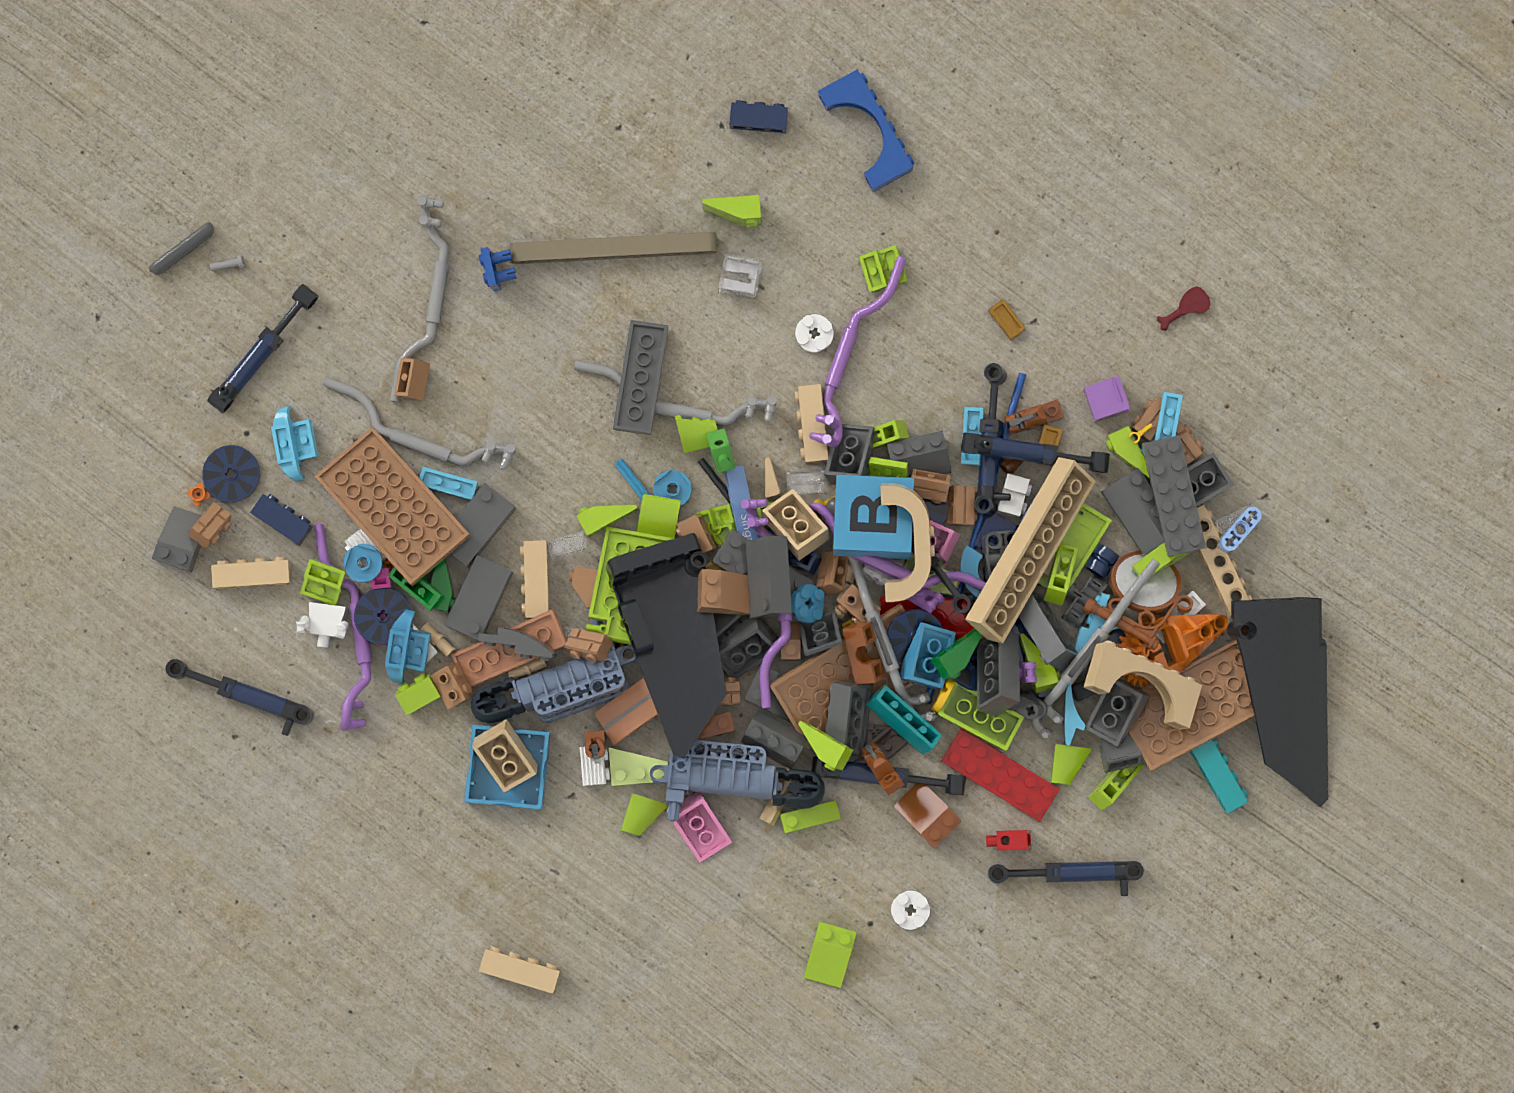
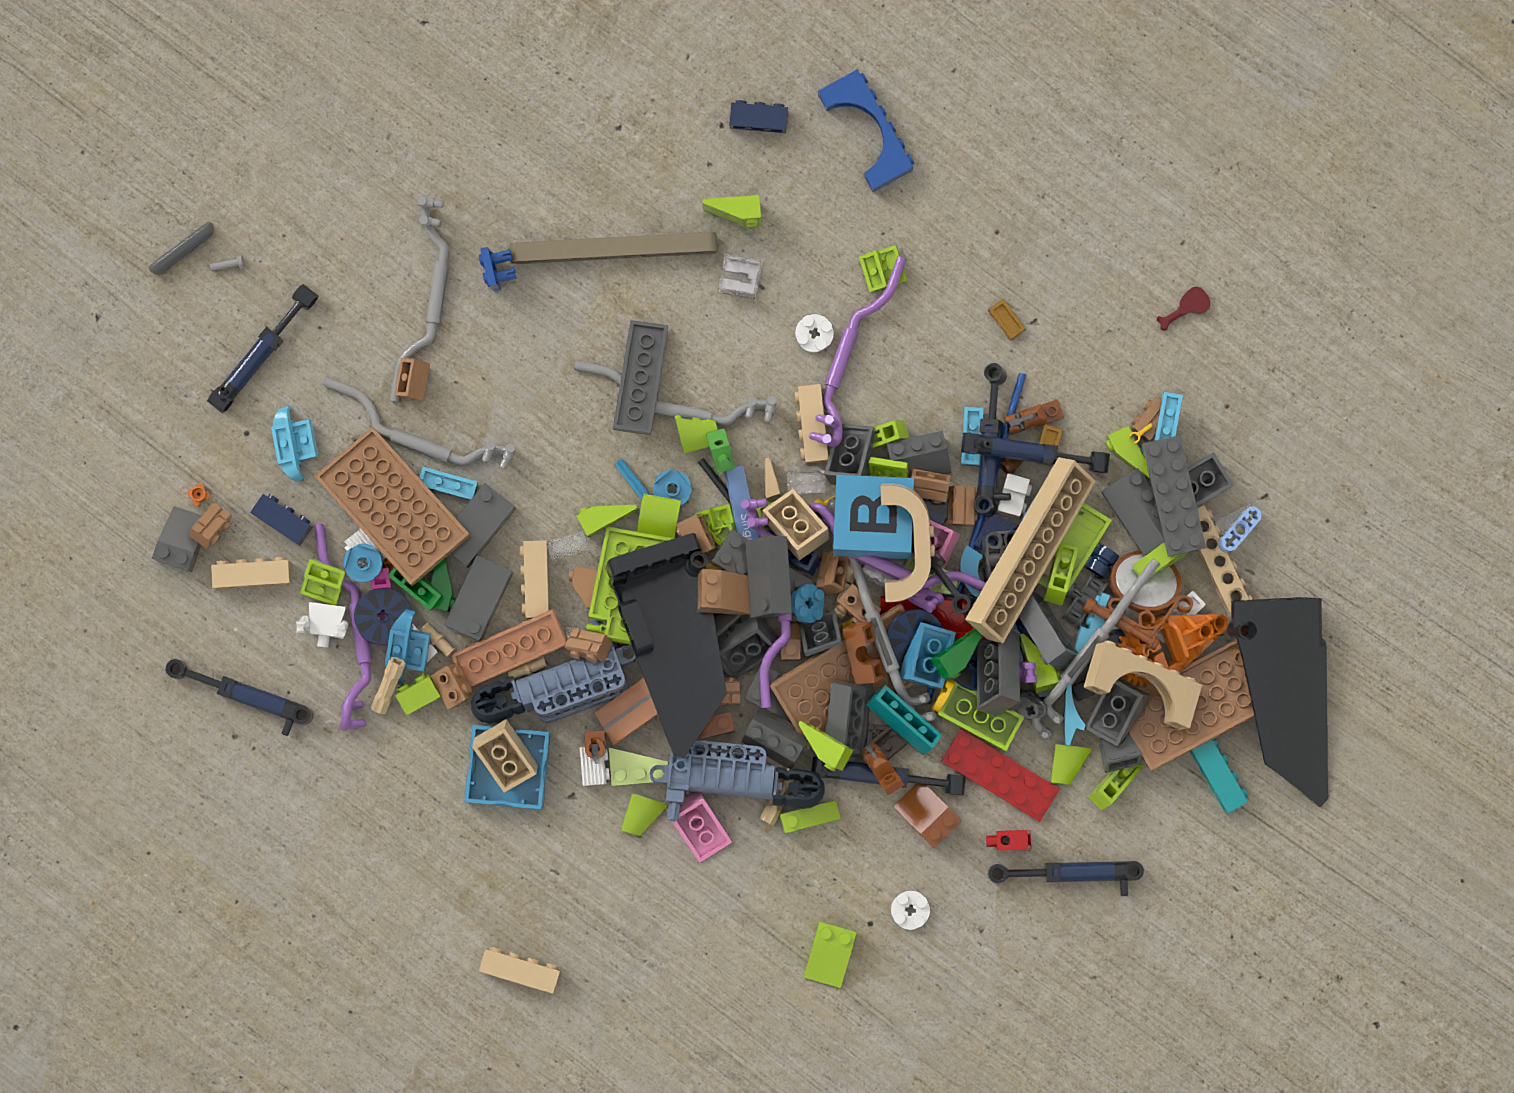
dark blue piece [202,445,260,502] -> none
dark grey slope [478,627,557,661] -> none
medium lavender piece [1084,376,1130,423] -> none
medium nougat brick [1176,422,1204,465] -> none
none -> tan axle [371,657,406,714]

